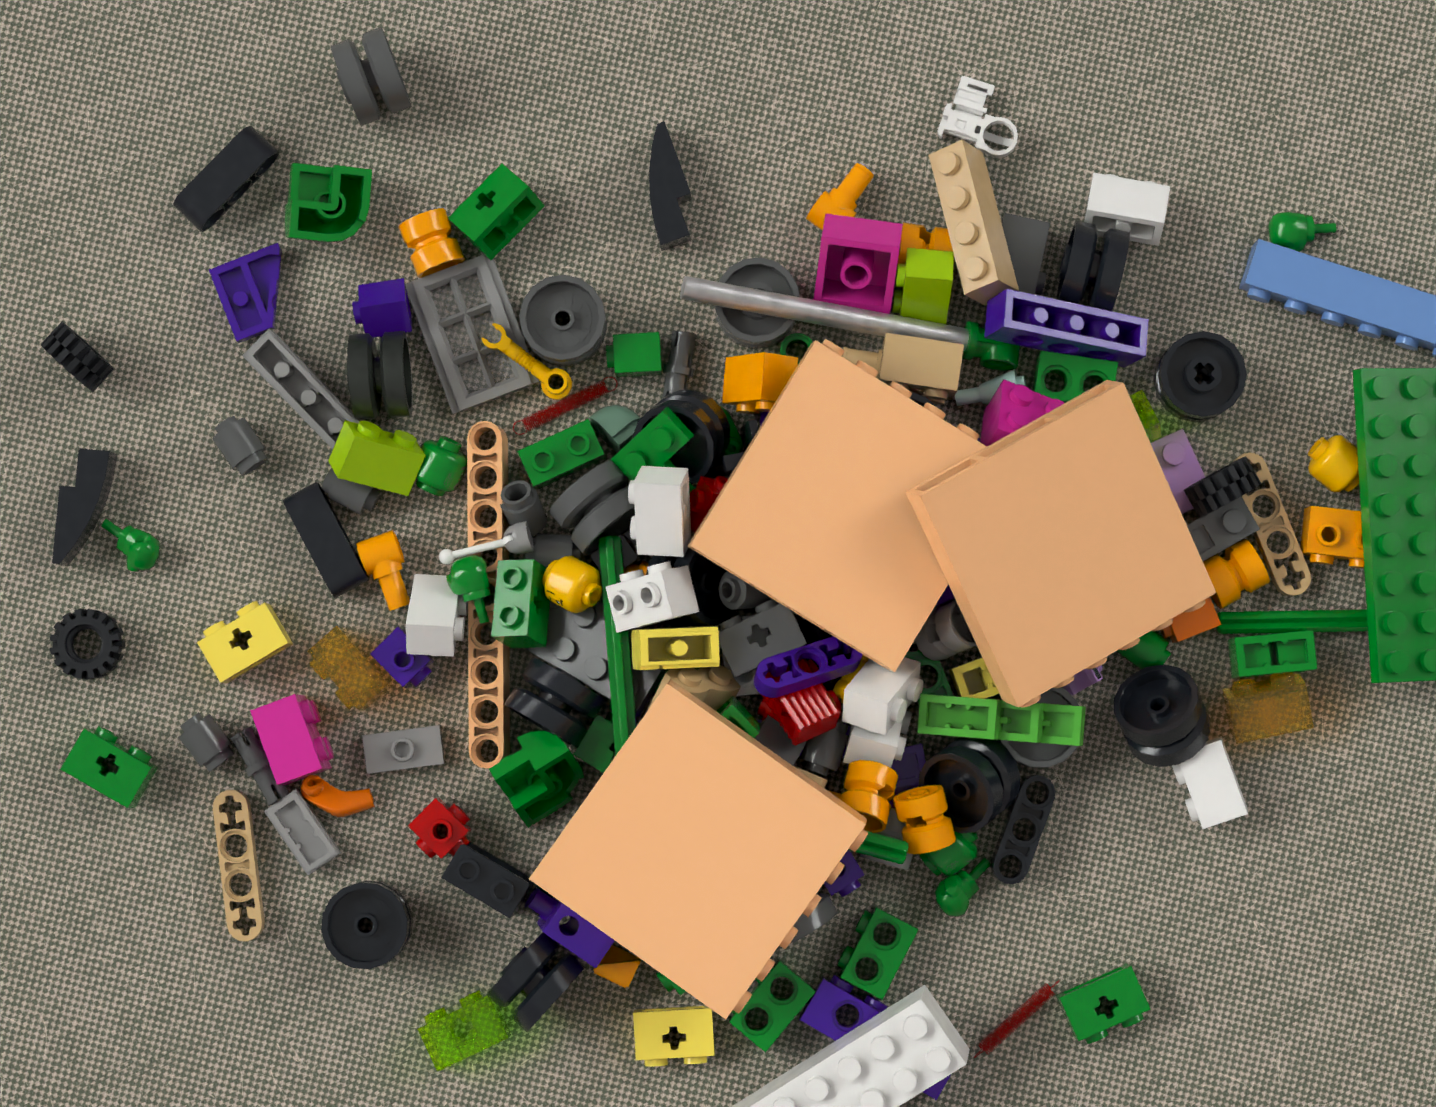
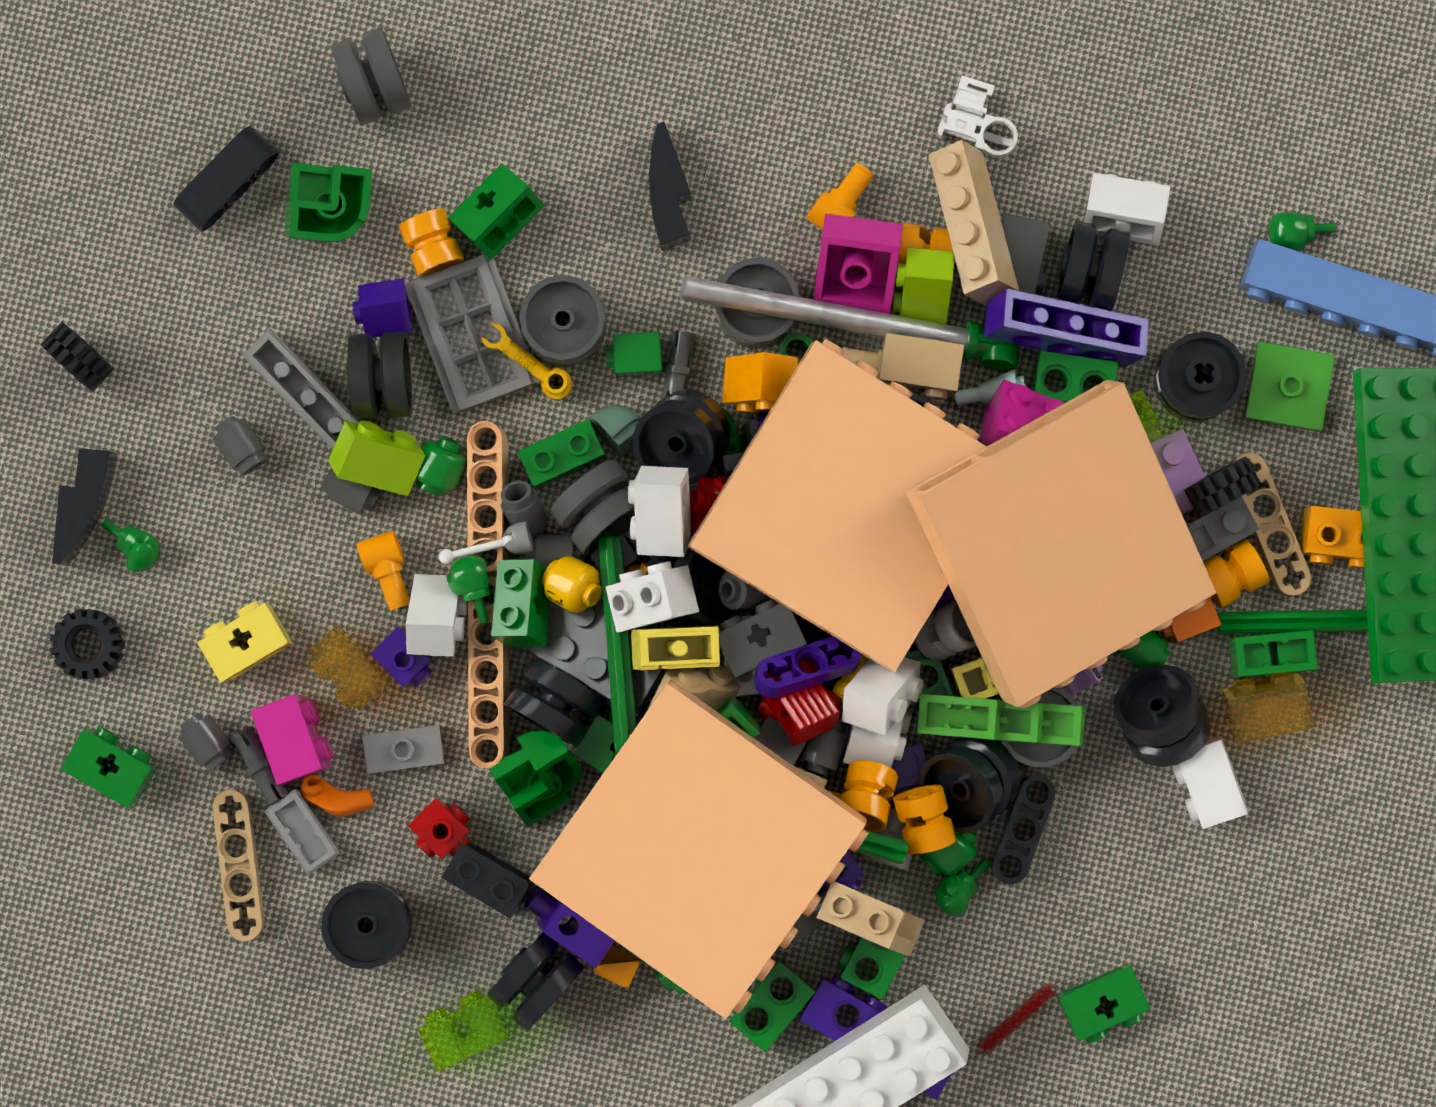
dark purple wing [209,243,282,343] -> none
black beam [283,481,370,598] -> none
red piece [513,377,618,435] -> none
green plate [611,406,695,494] -> none
light yellow brick [633,1005,715,1067] -> none
yellow head [1308,435,1359,492] -> none
none -> tan panel [817,882,925,957]
none -> bright green plate [1244,342,1335,432]

